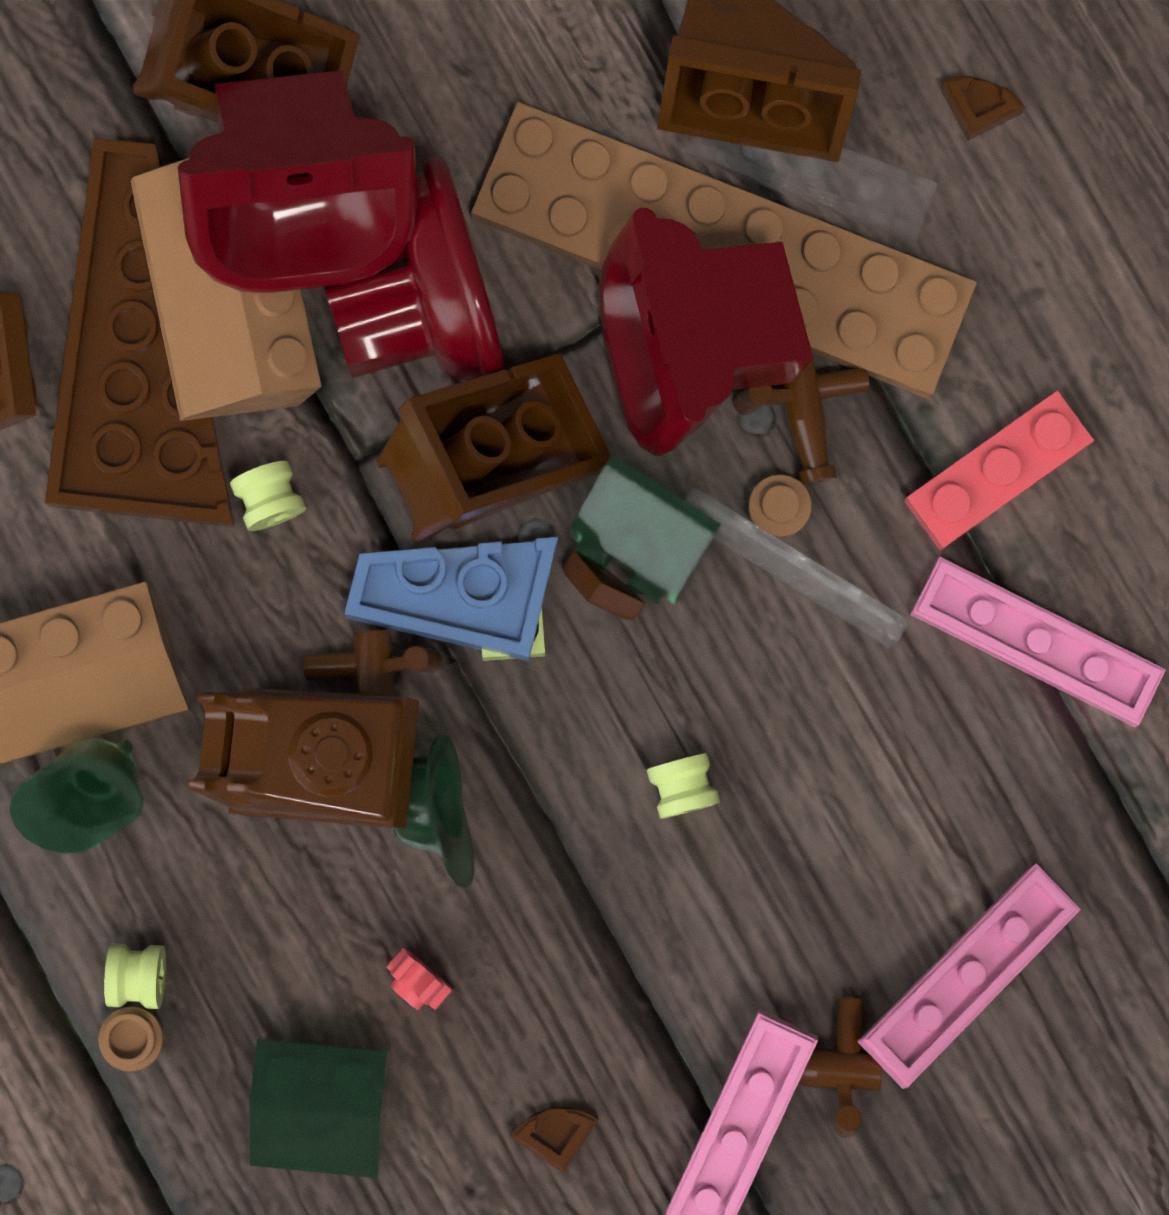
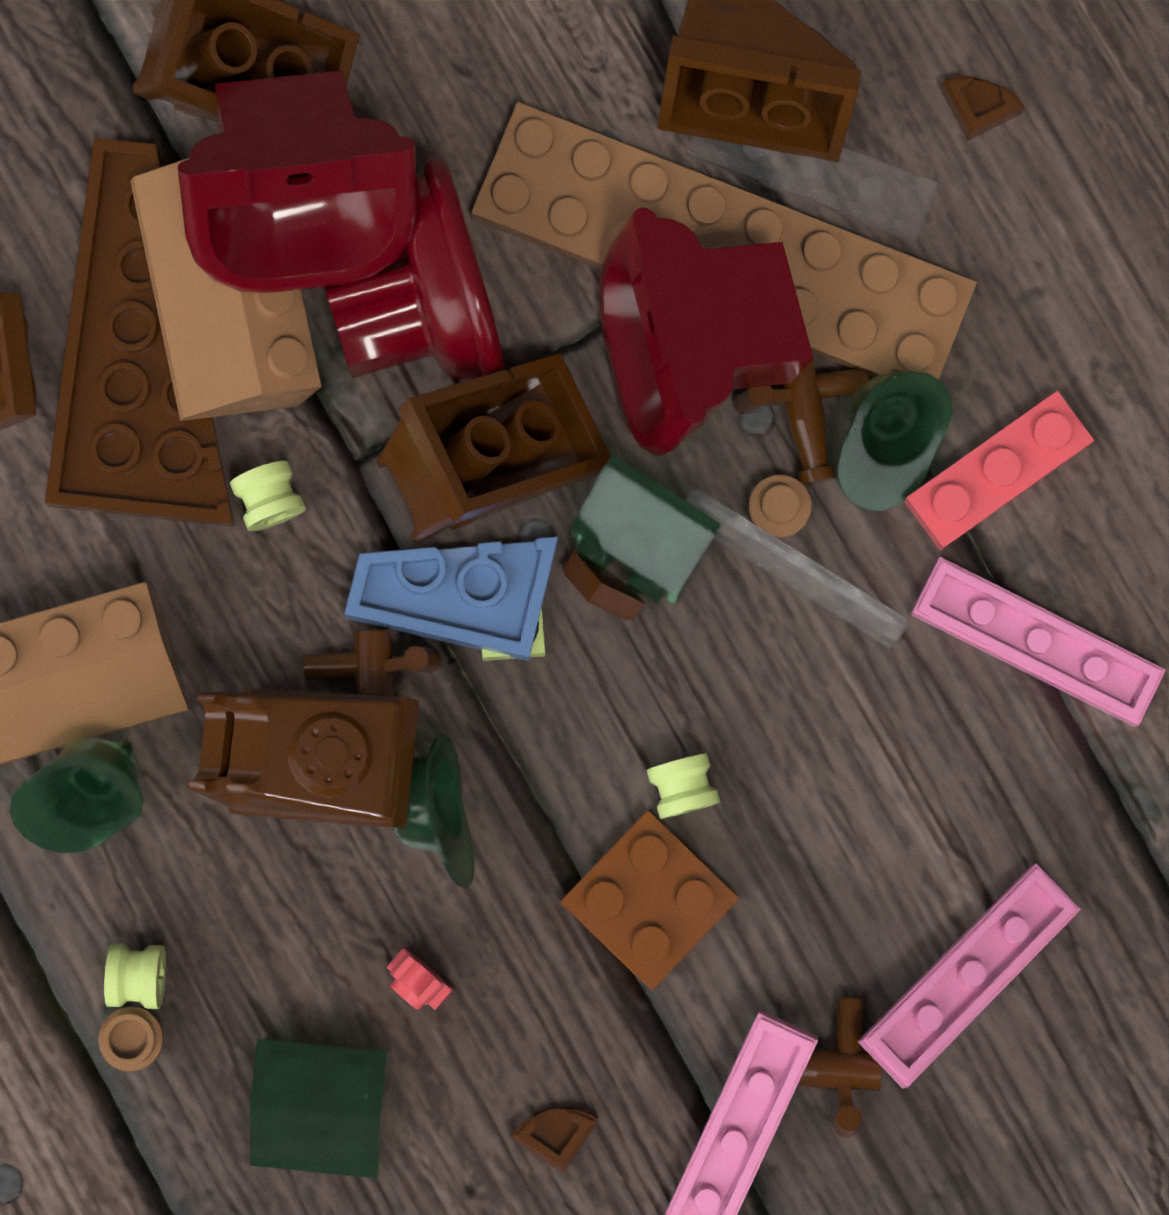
none -> dark orange plate [560,810,740,991]
none -> clear green piece [836,369,953,511]

